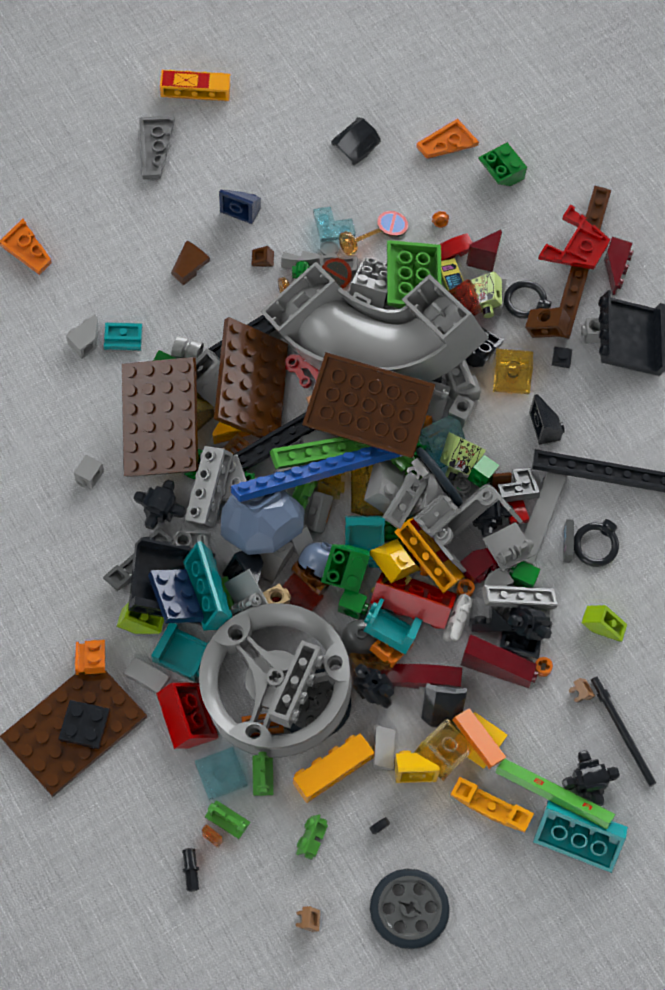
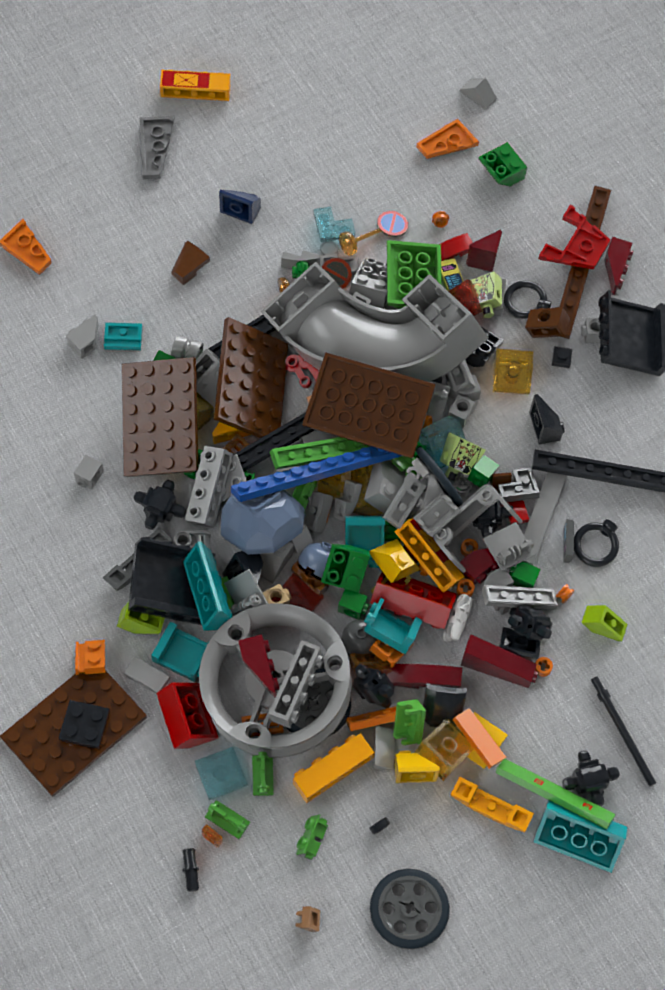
dark blue plate [148,569,204,624] -> none
reddish brown slope [252,245,274,267] -> none
black slope [331,117,381,165] -> none
black slope [469,606,511,632] -> none
medium nougat tile [569,678,595,702] -> none
none -> dark red slope [238,634,280,698]
none -> light grey slope [333,480,362,521]
none -> orange tile [346,706,396,731]
none -> bright green hinge [393,699,426,745]
none -> light grey slope [460,78,497,110]
none -> orange bush [460,538,478,557]
none -> orange bush [556,584,575,603]

